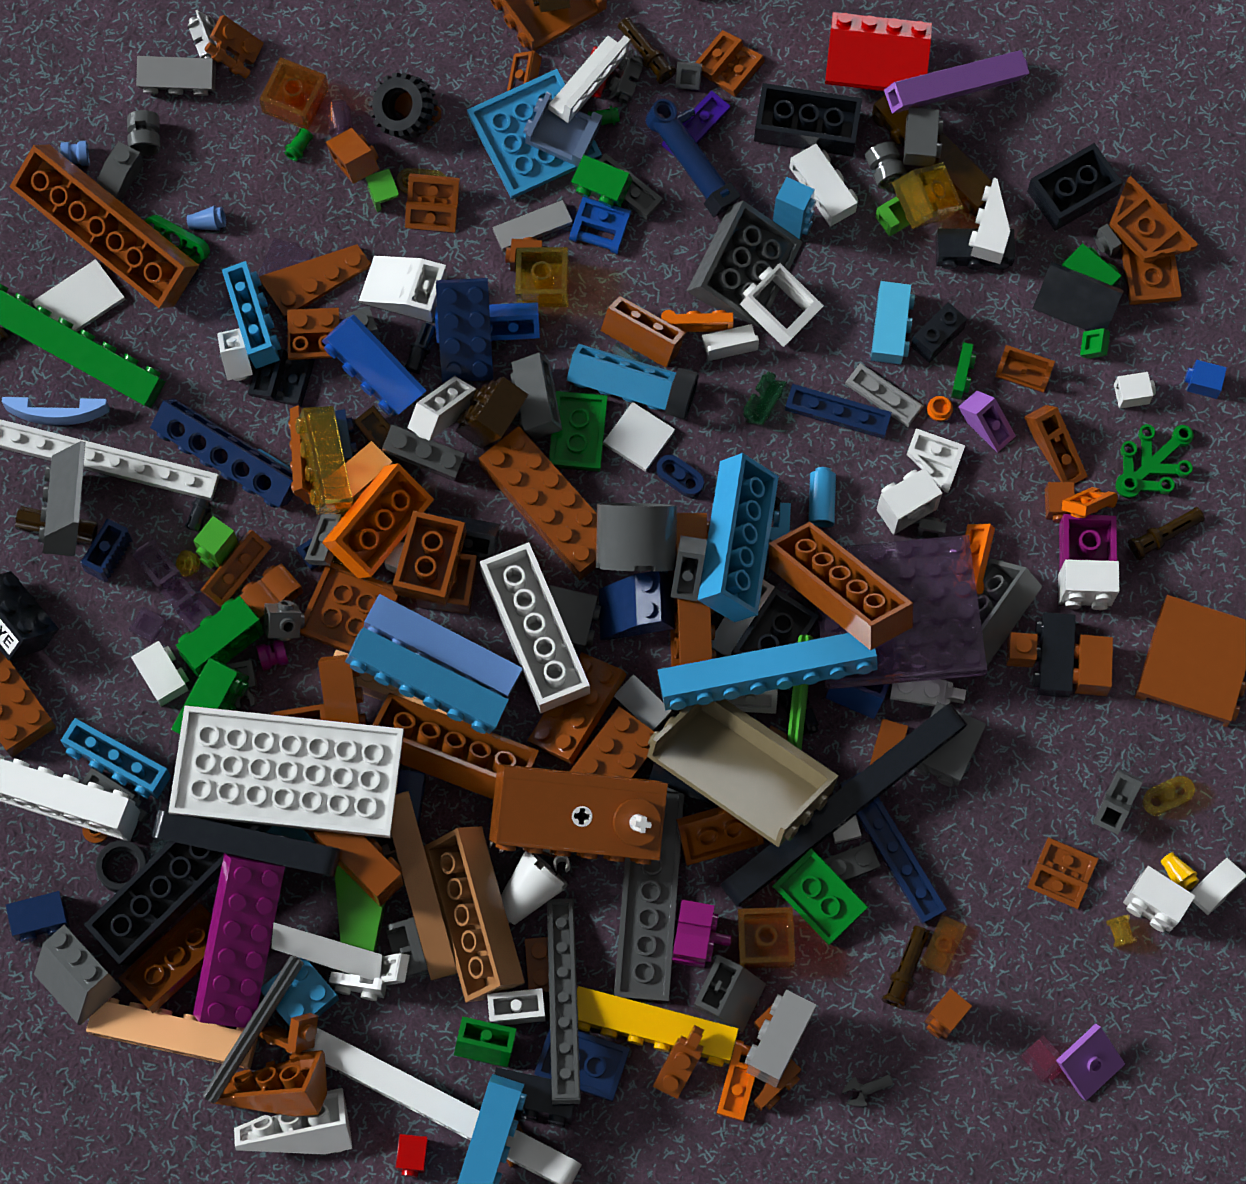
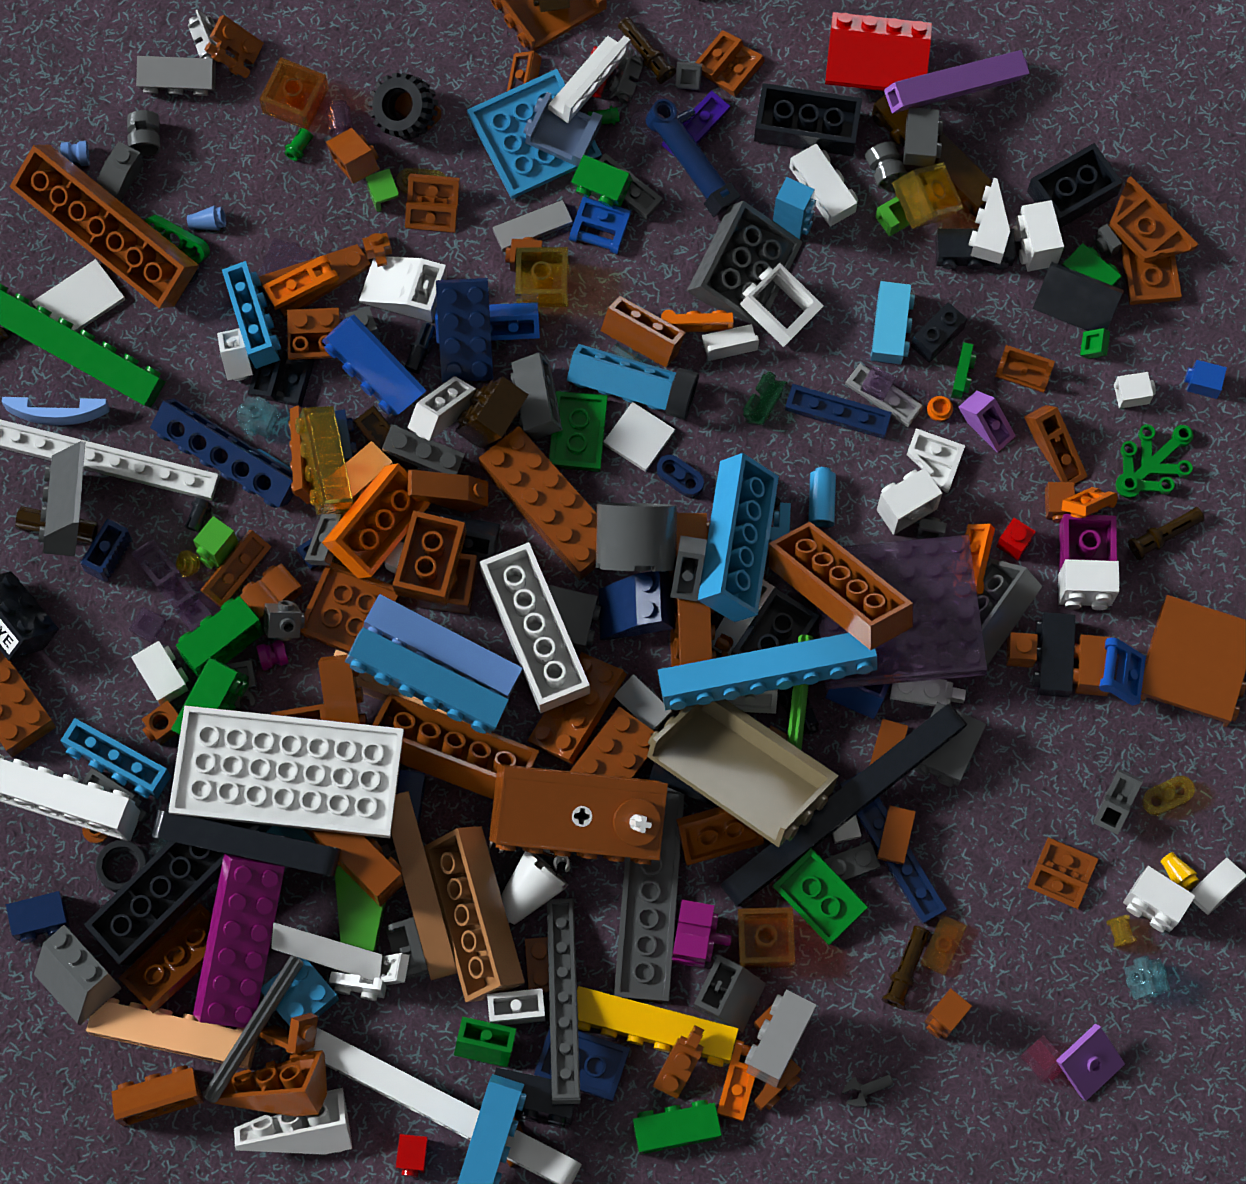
none -> dark orange slope [111,1065,204,1127]
none -> dark orange brick [142,700,179,746]
none -> clear light blue brick [236,396,279,438]
none -> orange plate [263,255,339,310]
none -> dark orange plate [362,232,392,267]
none -> dark orange slope [408,470,488,513]
none -> green brick [633,1100,722,1155]
none -> dark orange hand [714,633,734,657]
none -> clear purple plate [861,366,896,402]
none -> dark orange tile [877,805,916,865]
none -> red brick [996,518,1036,560]
none -> white brick [1013,200,1064,272]
none -> blue plate [1099,638,1146,706]
none -> clear light blue brick [1124,956,1171,1000]

